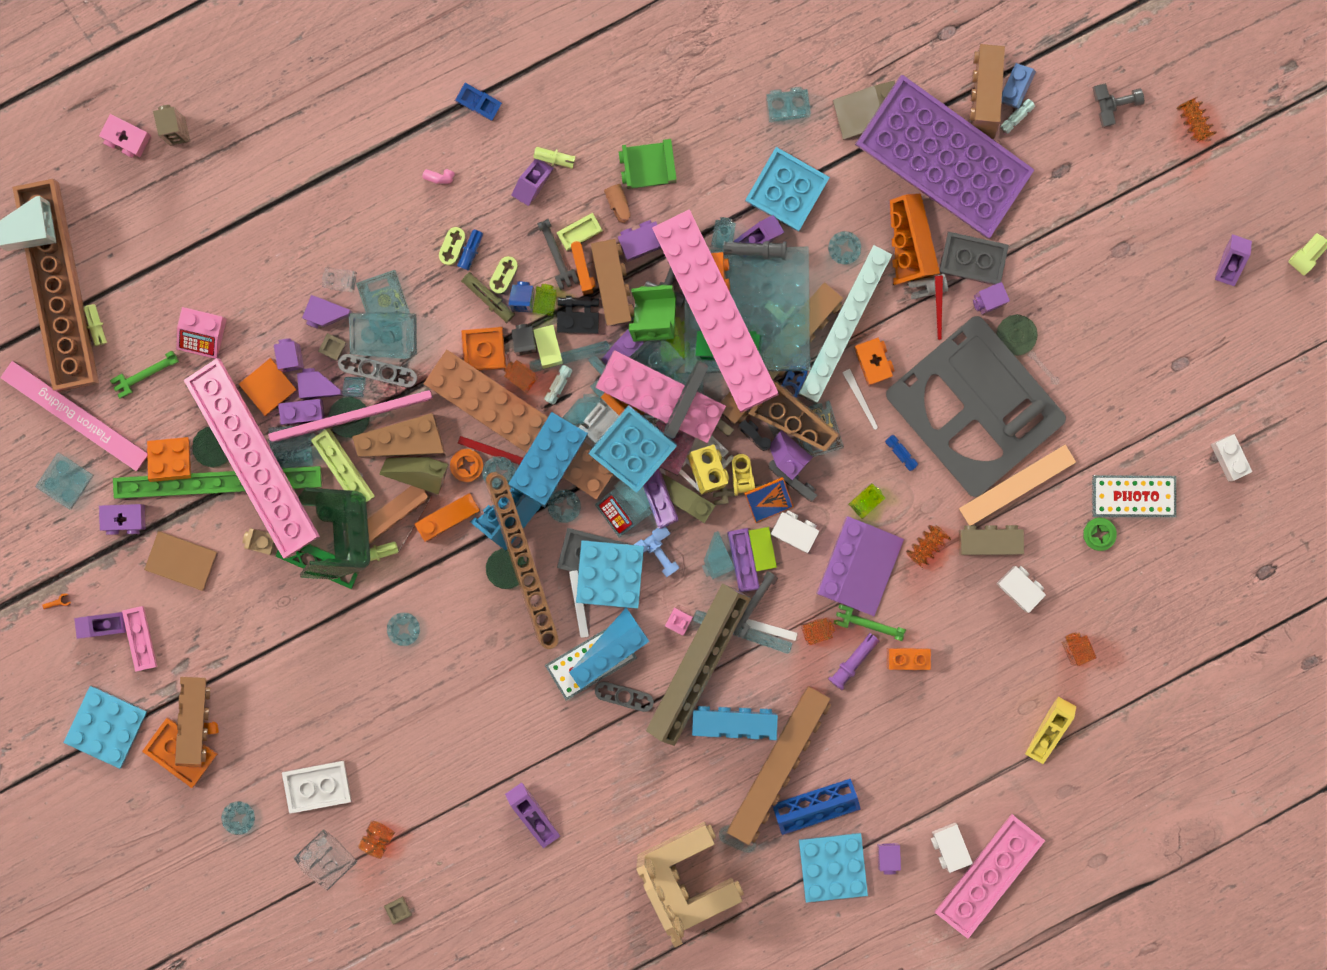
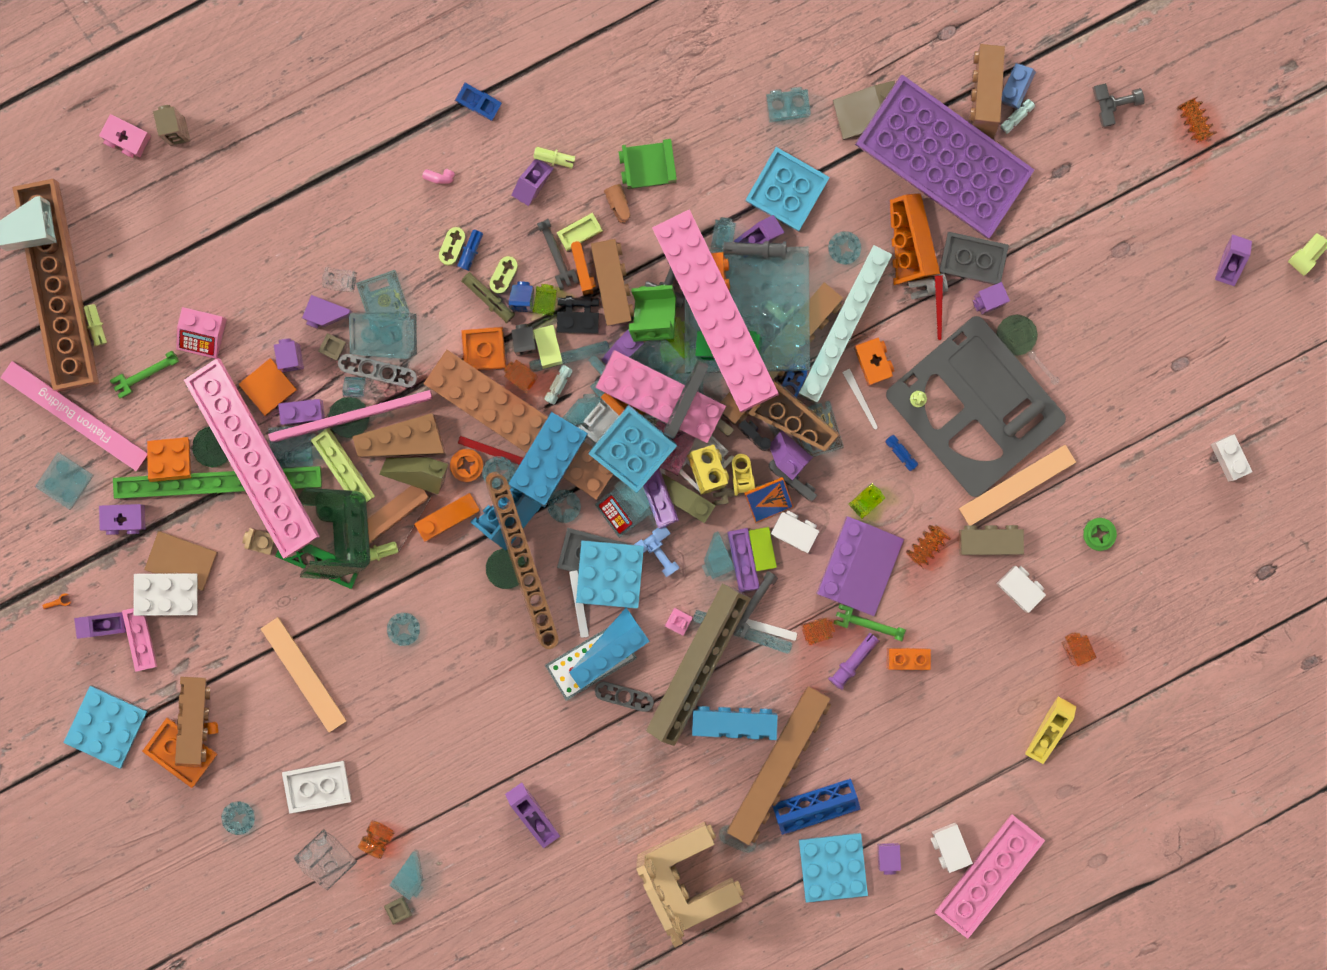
medium lavender slope [297,368,343,399] -> none
medium lavender brick [618,220,661,262] -> none
tile [1092,475,1176,517] -> none
none -> white plate [134,574,198,616]
none -> light nougat tile [261,617,347,732]
none -> clear light blue slope [389,849,424,900]
none -> yellowish green axle [910,391,927,407]

